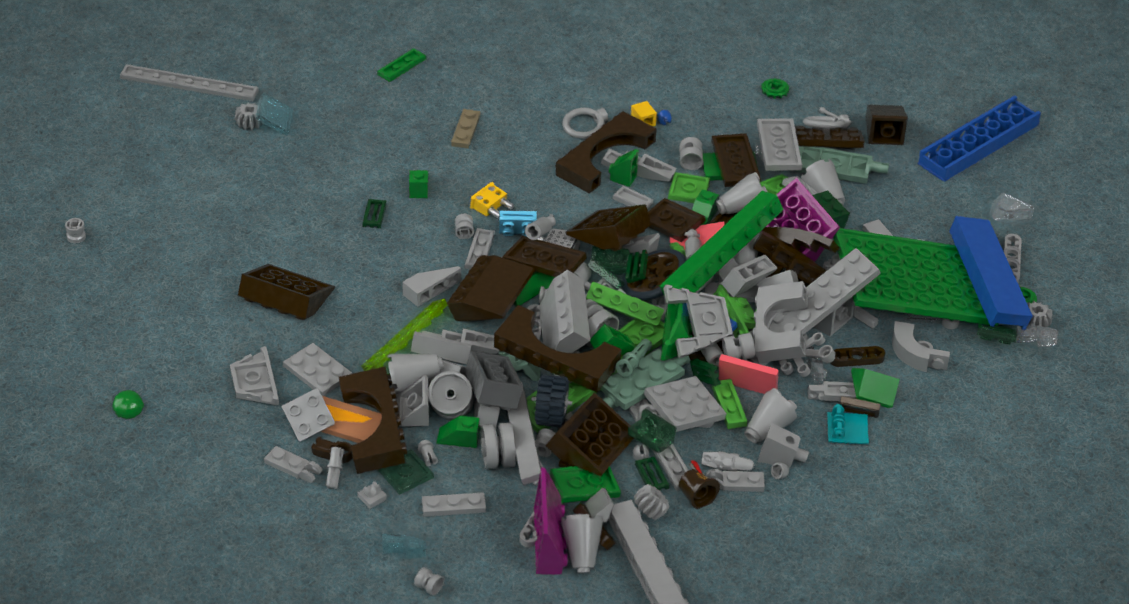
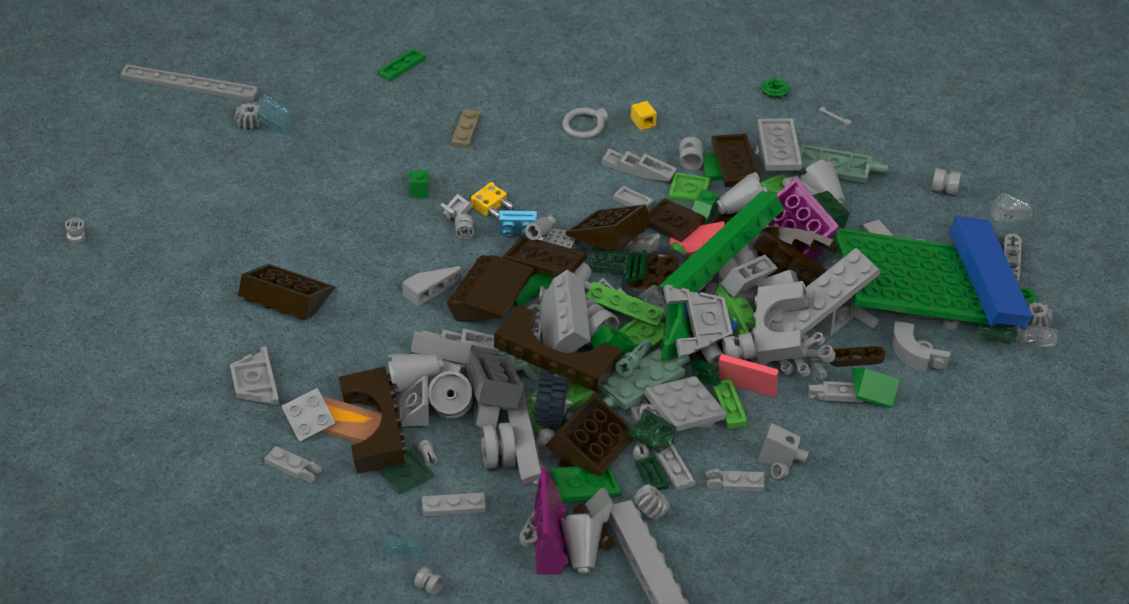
green hair [112,390,144,419] -> none
light grey plate [283,343,352,396] -> none
dark brown piece [311,436,353,464] -> none
light grey axle [326,447,344,489] -> none
light grey tile [358,481,387,509] -> none
clear neon green plate [361,298,448,371] -> none
dark green tile [362,199,387,229] -> none
green slope [436,416,480,448] -> none
light grey tile [465,228,495,270] -> none
dark brown arch [555,111,657,194] -> none
clear green tile [587,260,624,289] -> none
green slope [608,149,639,187] -> none
blue hinge [656,110,672,125] -> none
dark brown hat [679,460,720,509] -> none
light grey wheel [685,229,702,260] -> none
light grey hinge [702,451,754,471] -> none
light grey cone [744,388,797,444] -> none
dark brown plate [795,126,864,148] -> none
light grey piece [803,115,849,129] -> none
teal hinge [827,404,869,444] -> none
dark brown tile [840,396,881,418] -> none
dark brown slope [865,105,908,145] -> none
blue tile [918,96,1041,182] -> none
none -> light grey bracket [440,194,472,220]
none -> clear tile [639,284,666,307]
none -> light grey wheel [931,168,961,196]

